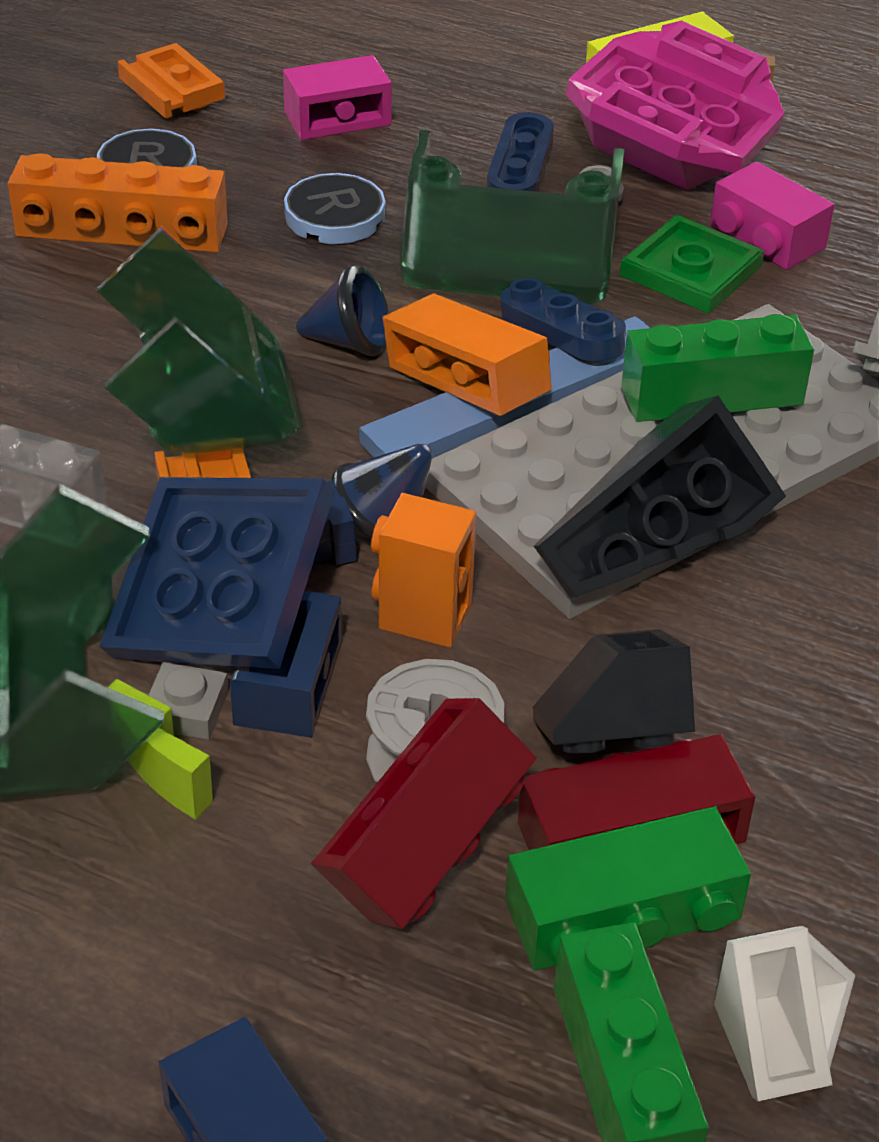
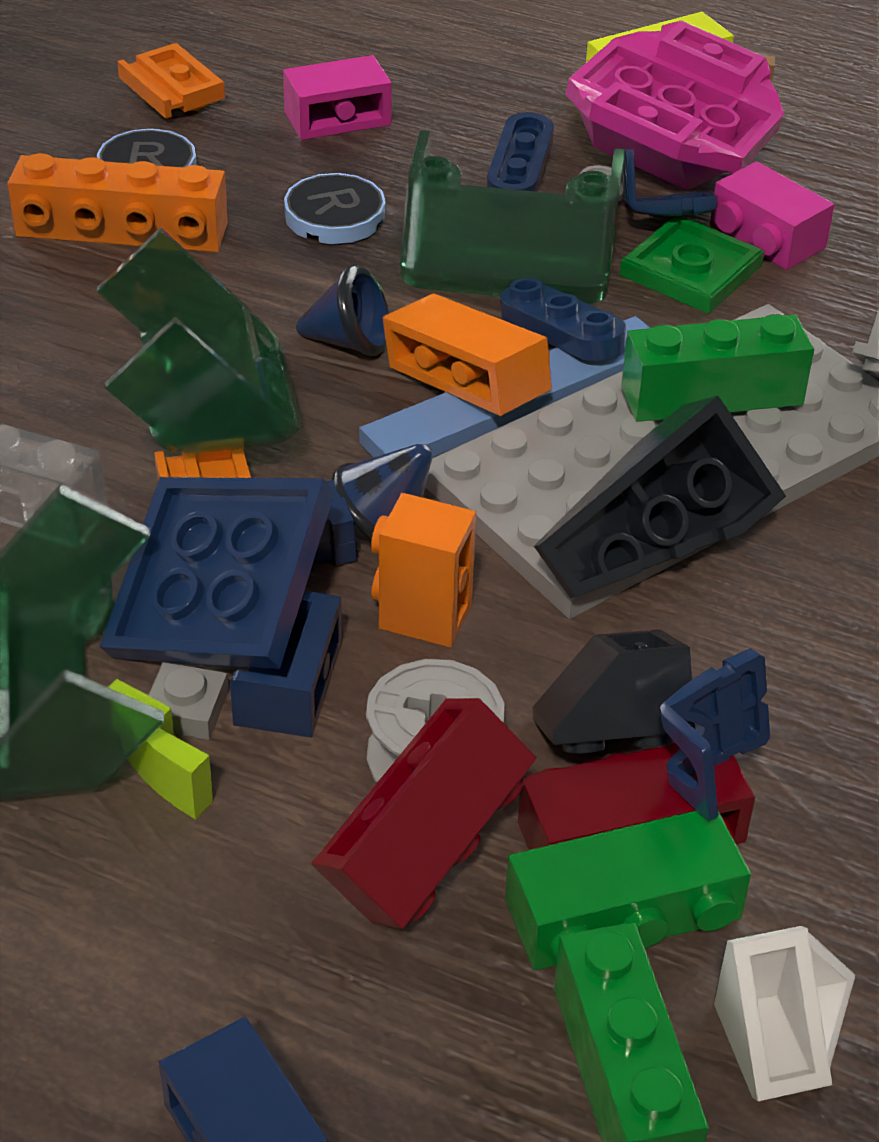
none -> dark blue piece [621,148,718,216]
none -> dark blue piece [660,648,770,822]

